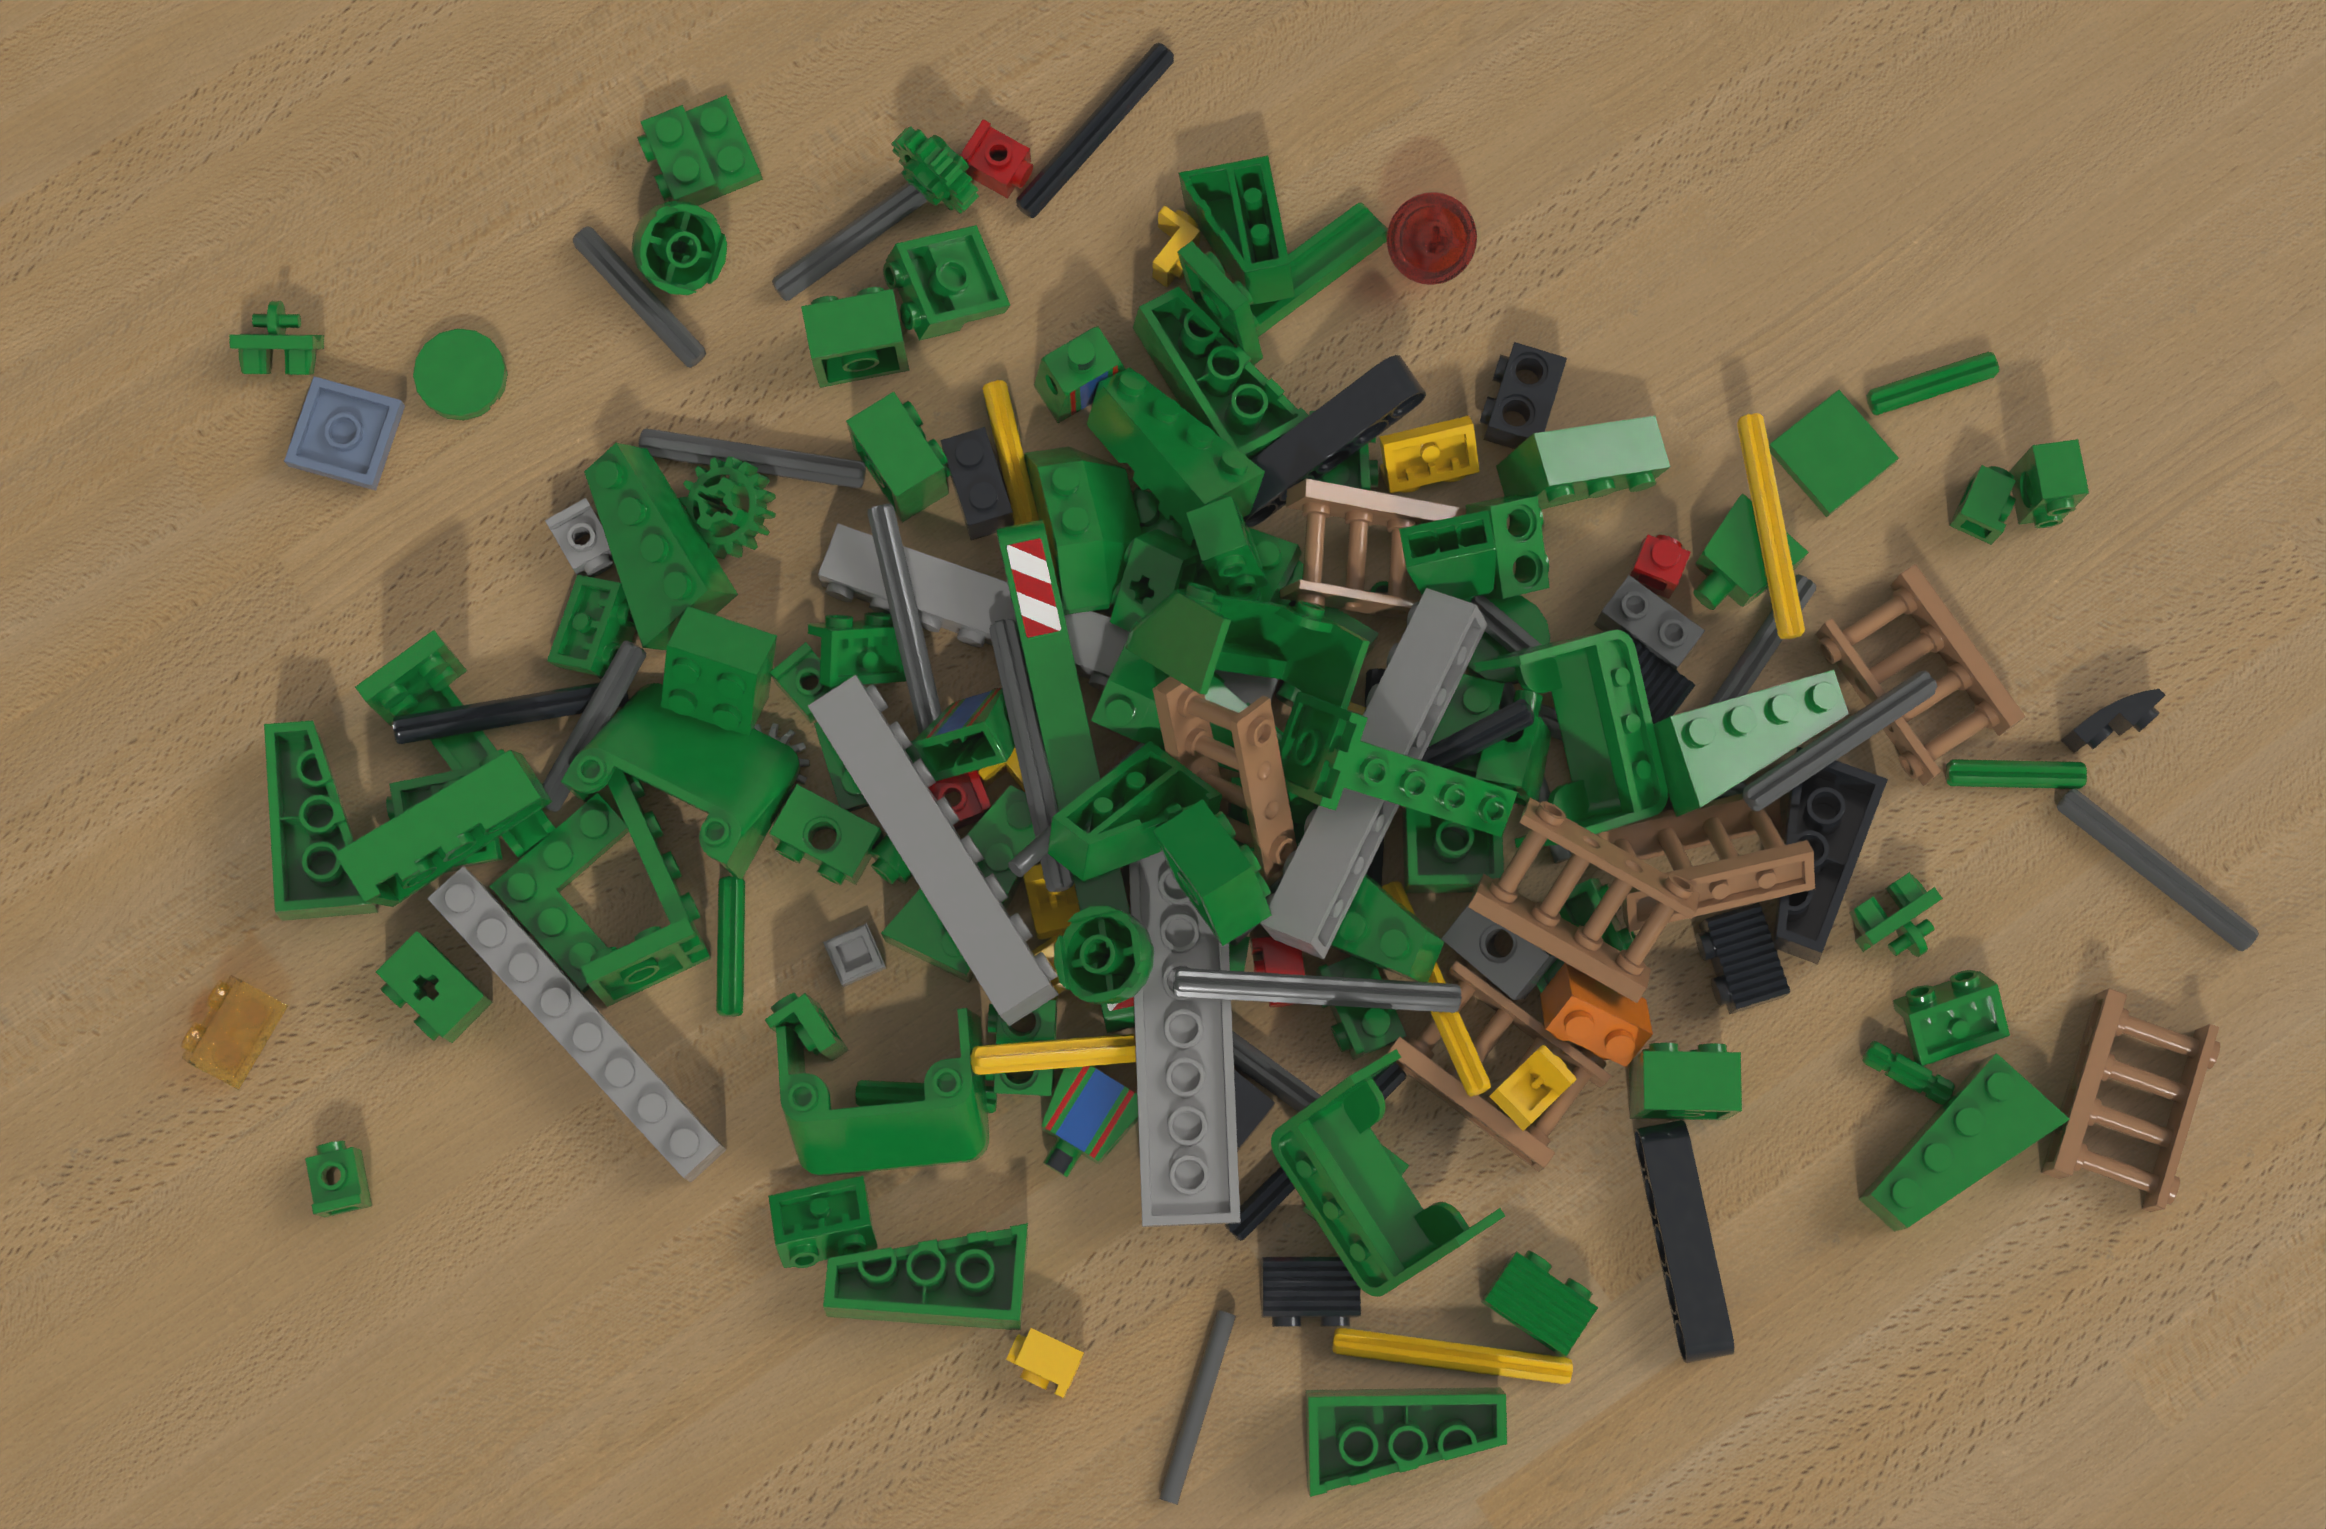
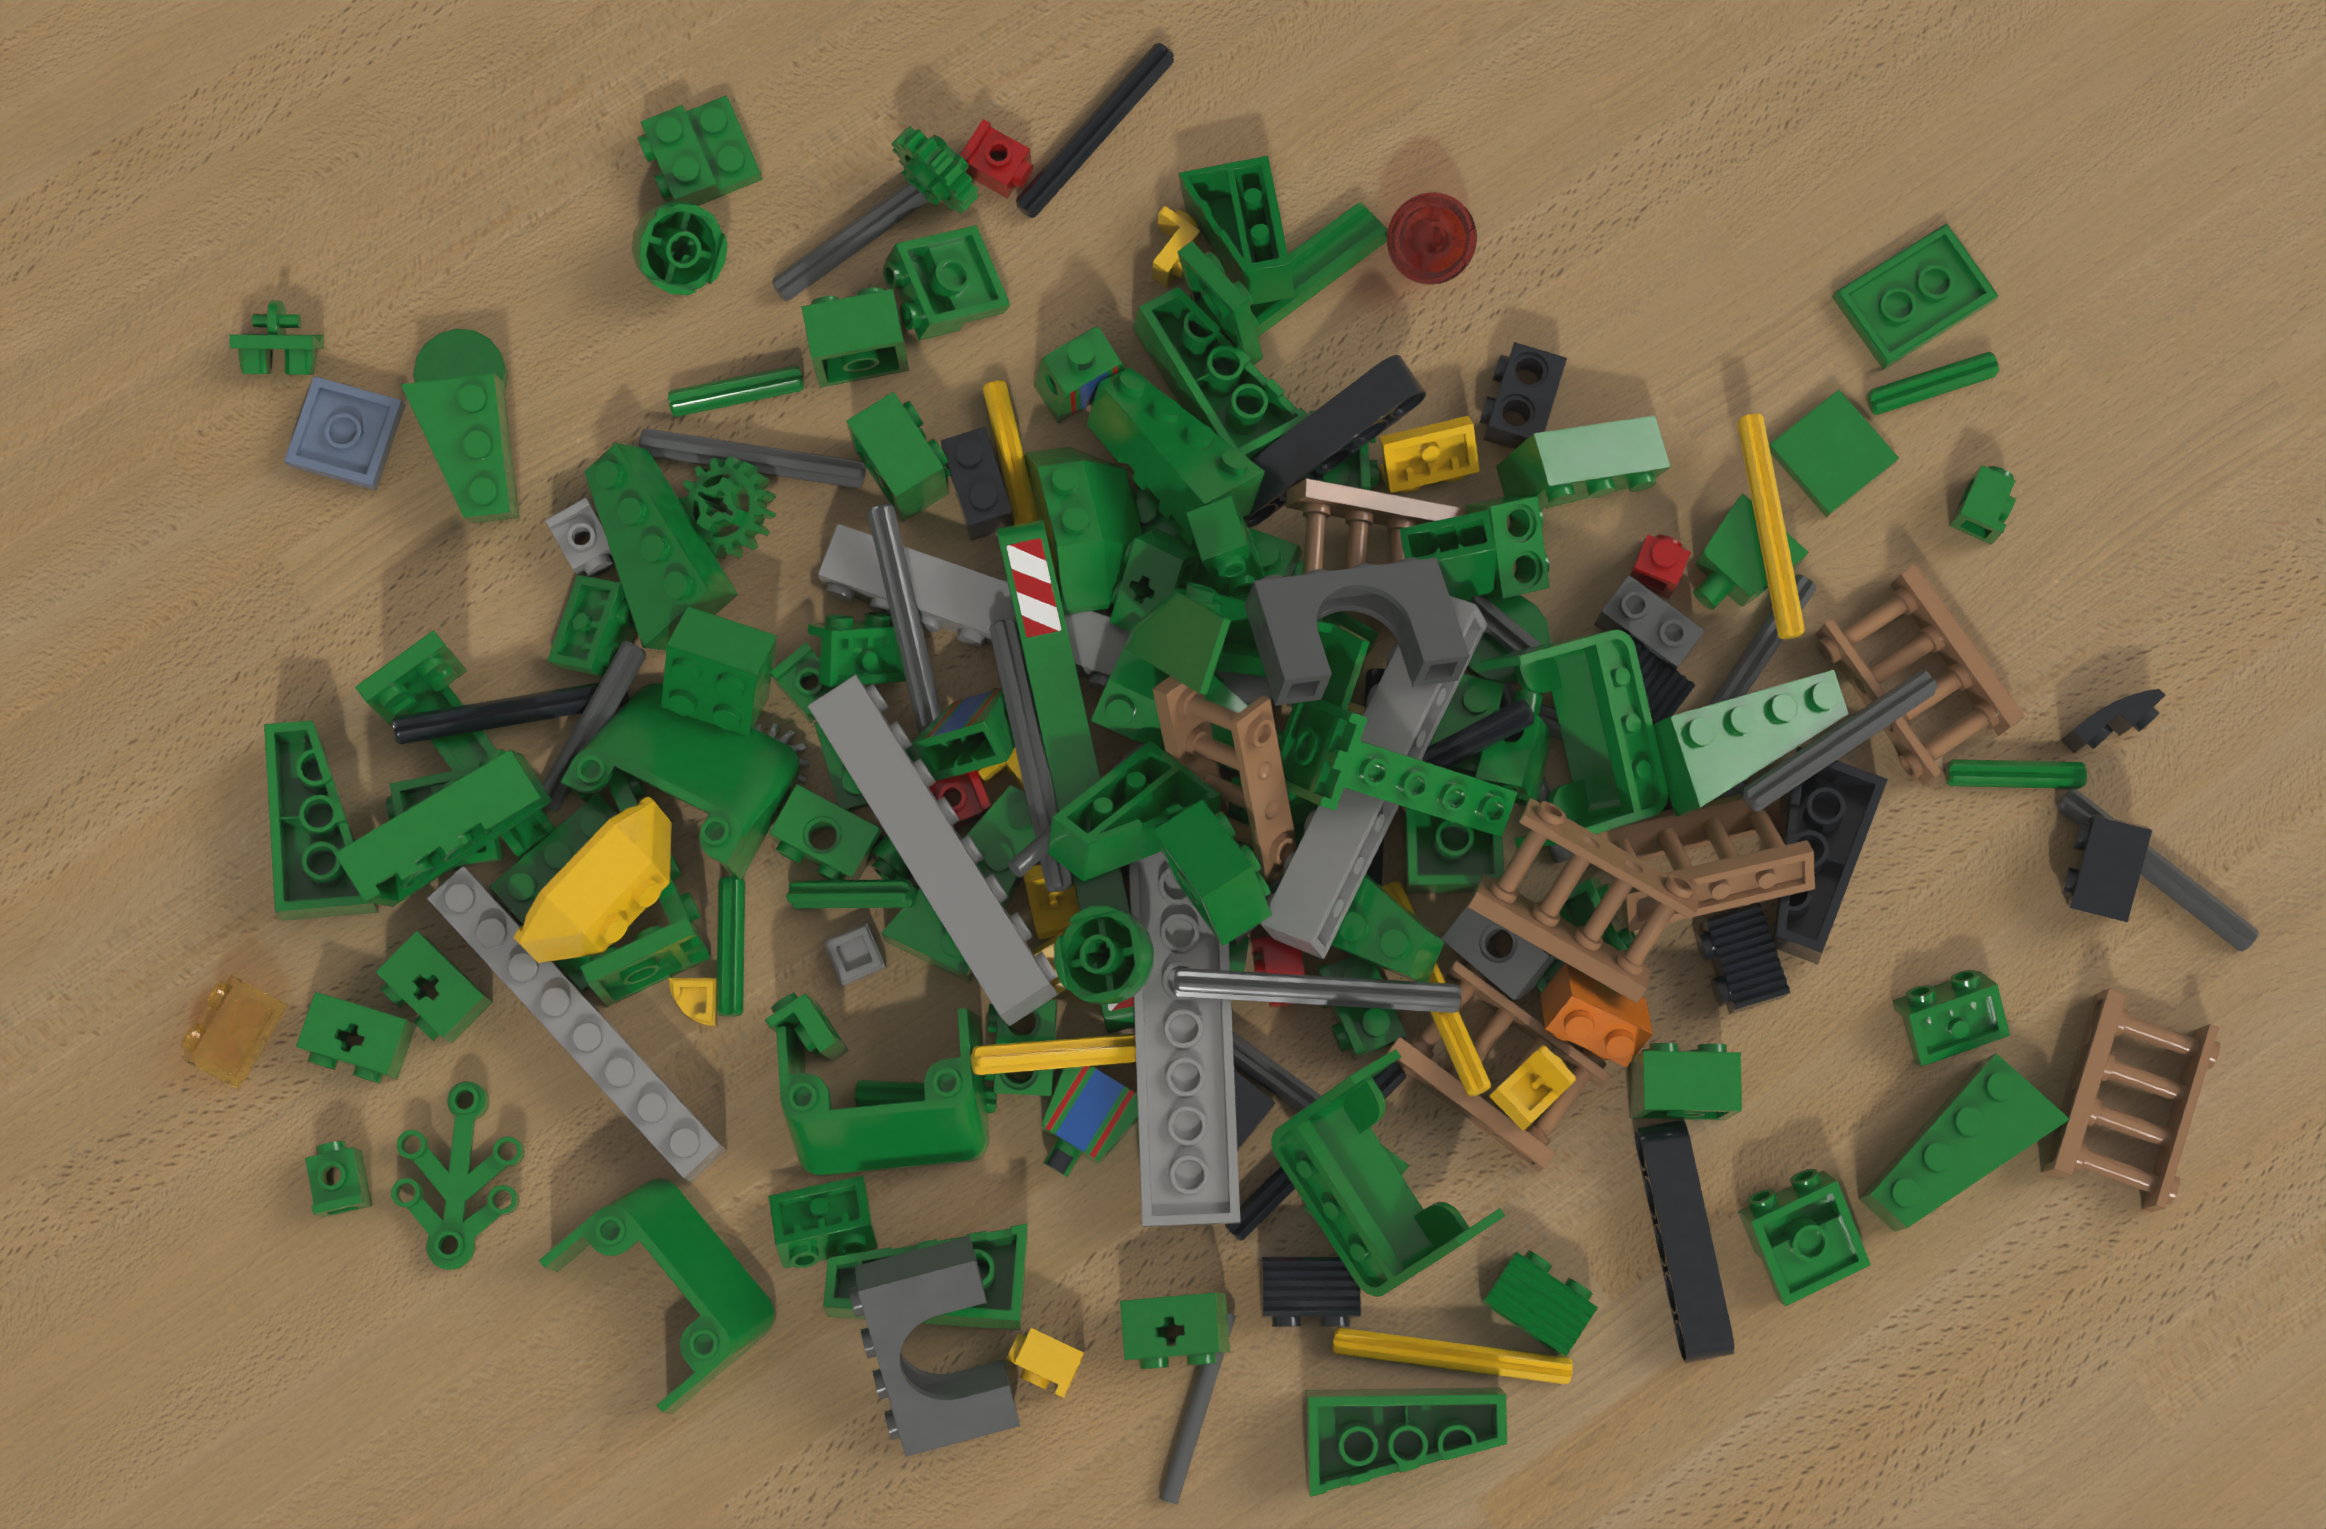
dark grey axle [572,226,706,368] -> none
green hips [1849,872,1943,957] -> none
green axle [1862,1041,1955,1105] -> none
green brick [2009,439,2089,528] -> none
none -> green brick [296,992,416,1084]
none -> green plant [391,1081,525,1270]
none -> green wedge [401,373,519,524]
none -> yellow wedge [513,796,672,963]
none -> green windscreen [538,1179,776,1414]
none -> green axle [668,365,804,417]
none -> yellow tile [669,978,717,1028]
none -> green axle [786,879,917,909]
none -> dark grey arch [849,1236,1020,1457]
none -> green brick [1120,1292,1230,1369]
none -> dark grey arch [1245,558,1470,706]
none -> green plate [1738,1169,1871,1306]
none -> green tile [1832,223,1999,370]
none -> black brick [2061,813,2152,922]

